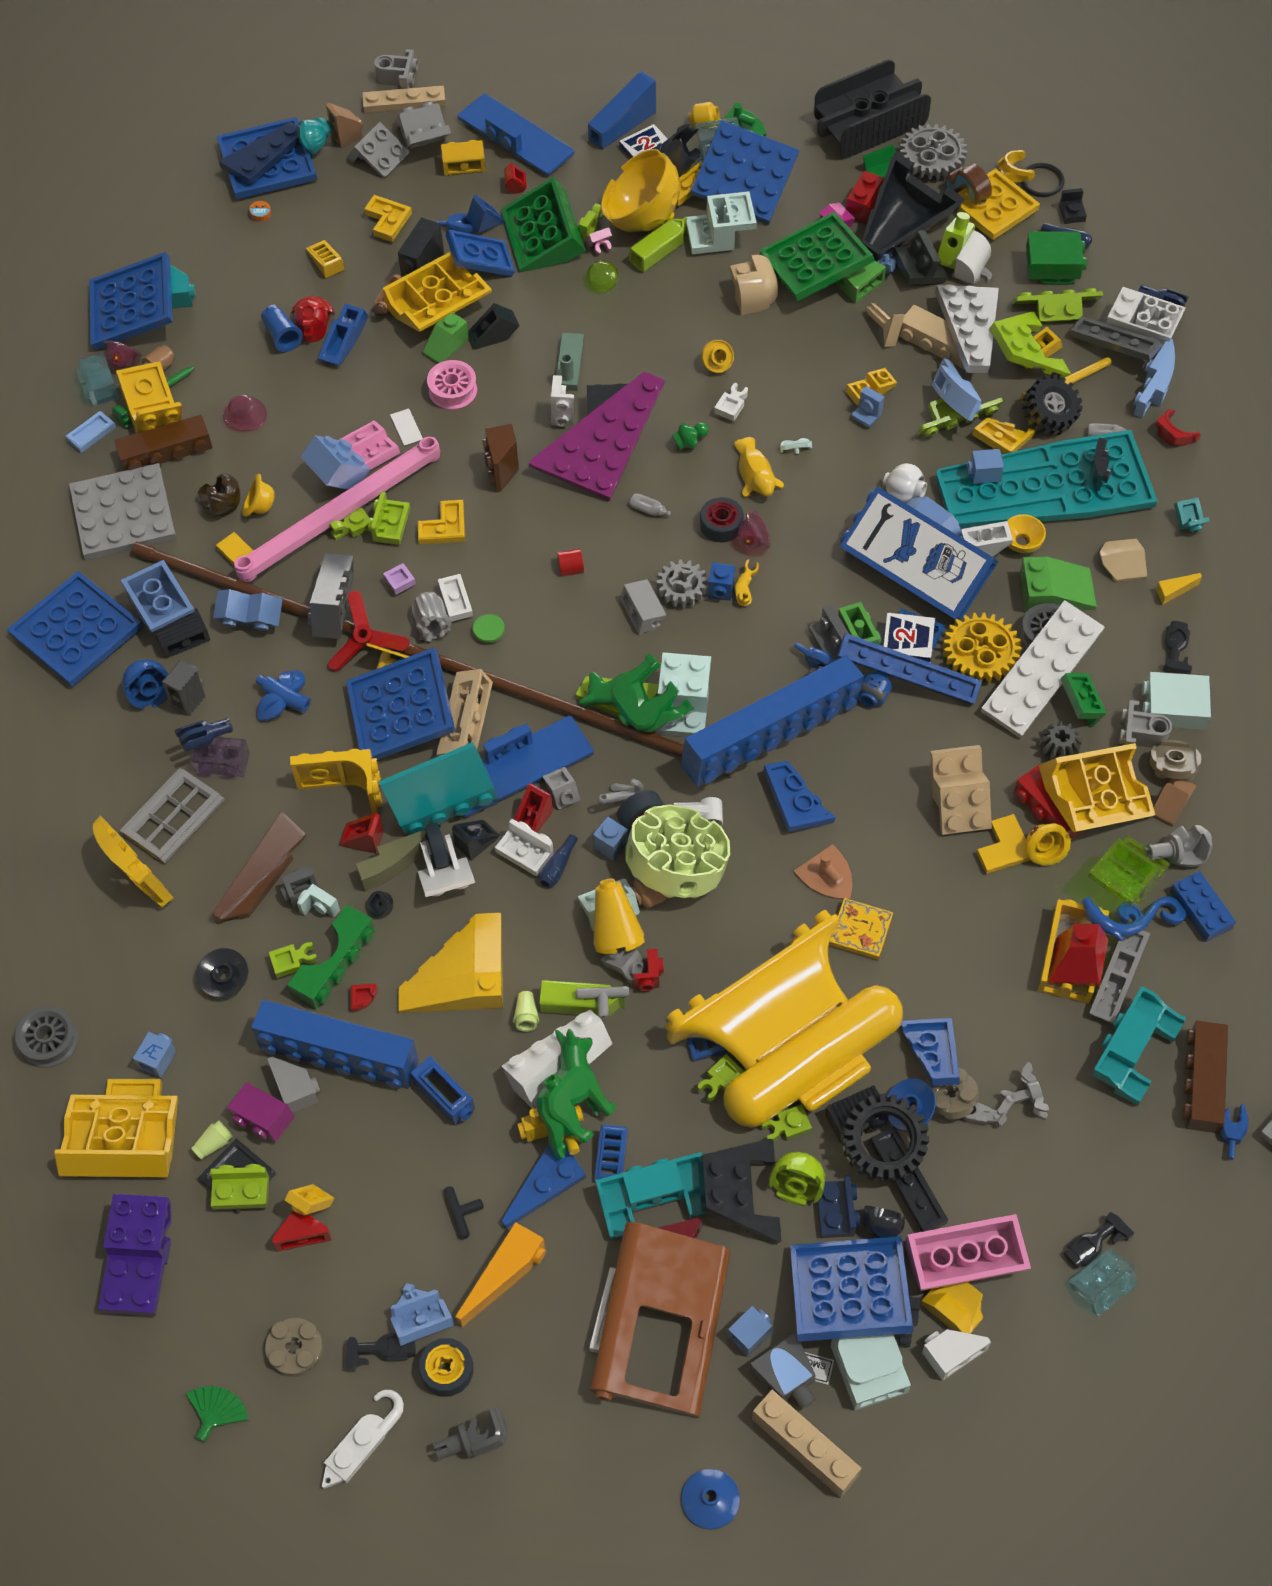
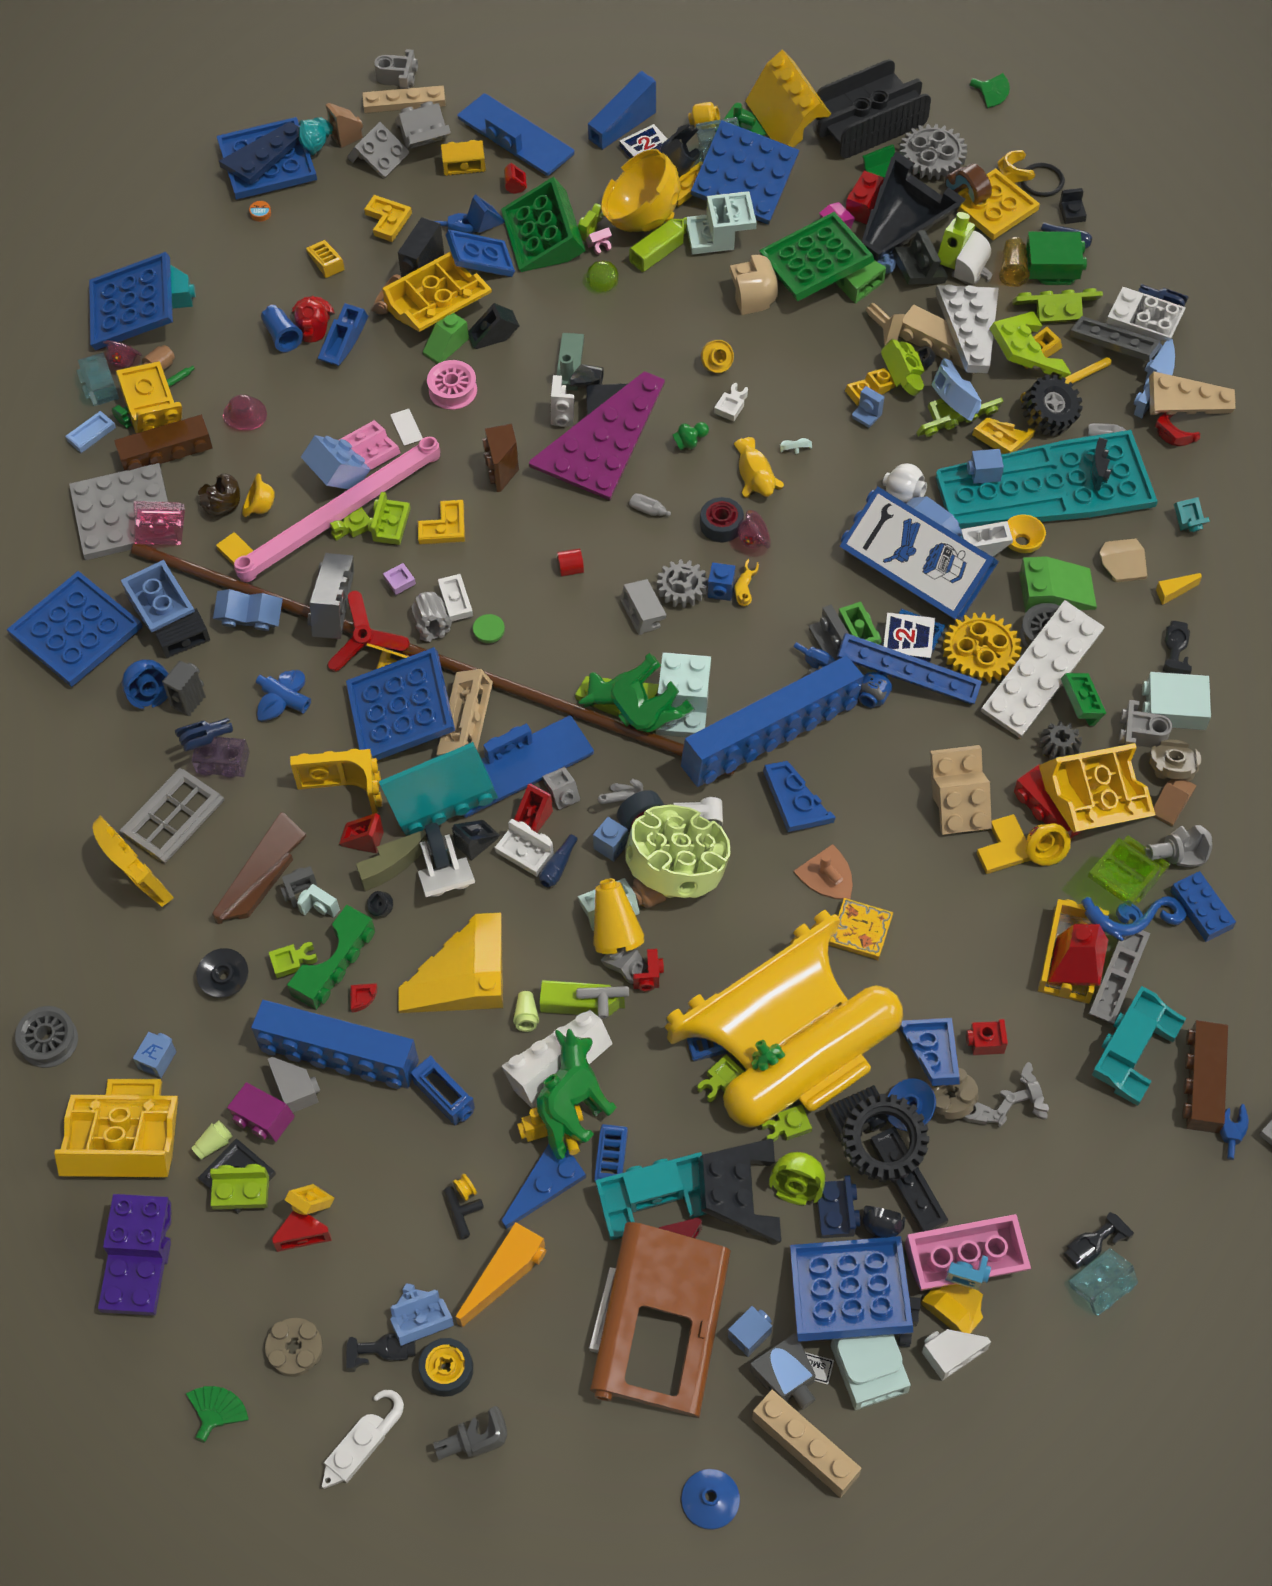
none -> clear pink bracket [133,501,185,545]
none -> yellow bush [452,1174,477,1201]
none -> black piece [570,364,604,387]
none -> yellow piece [745,49,831,148]
none -> green plant [751,1040,785,1071]
none -> lime piece [881,339,924,396]
none -> black tile [916,346,936,369]
none -> dark azure bracket [945,1255,991,1290]
none -> red brick [966,1019,1008,1055]
none -> green hand [969,73,1010,108]
none -> clear yellow plant [999,237,1030,287]
none -> tan wing [1149,371,1235,415]

